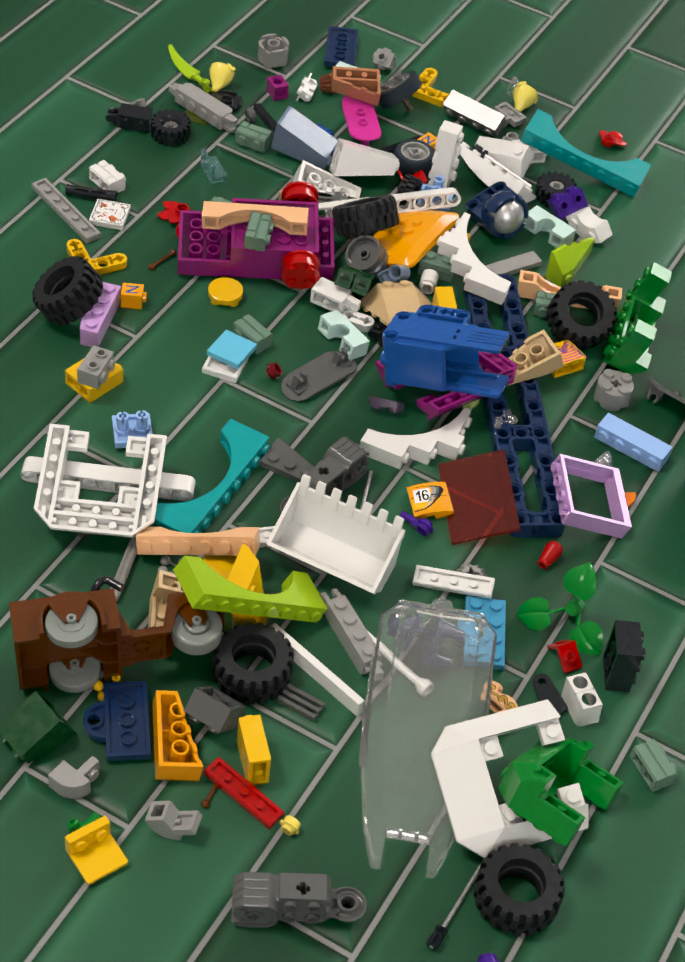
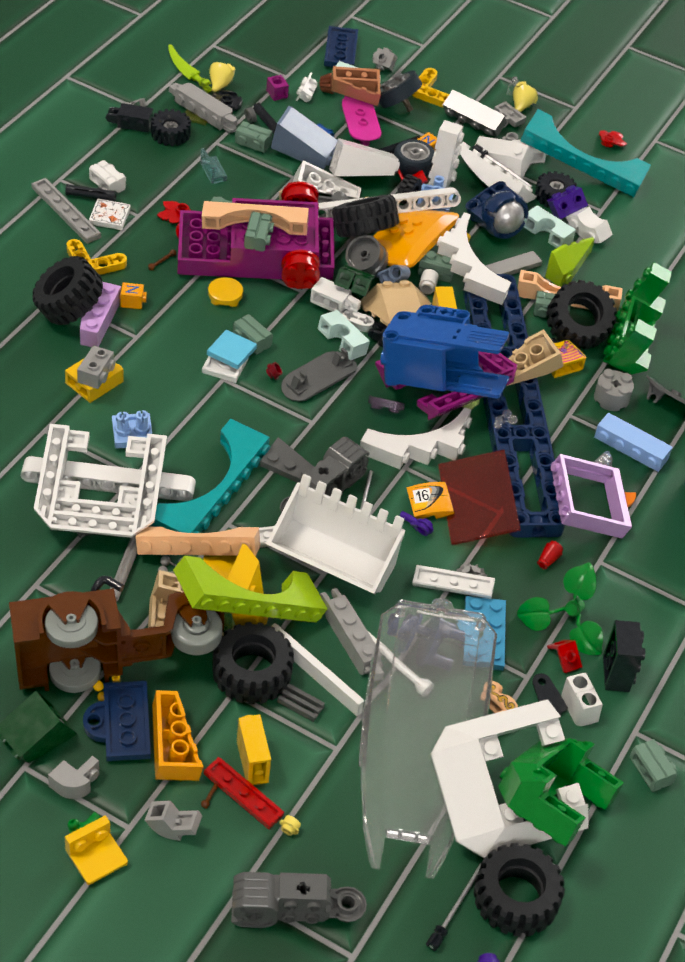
dark grey brick [184,686,246,733] -> none
light grey brick [258,34,289,69] -> none

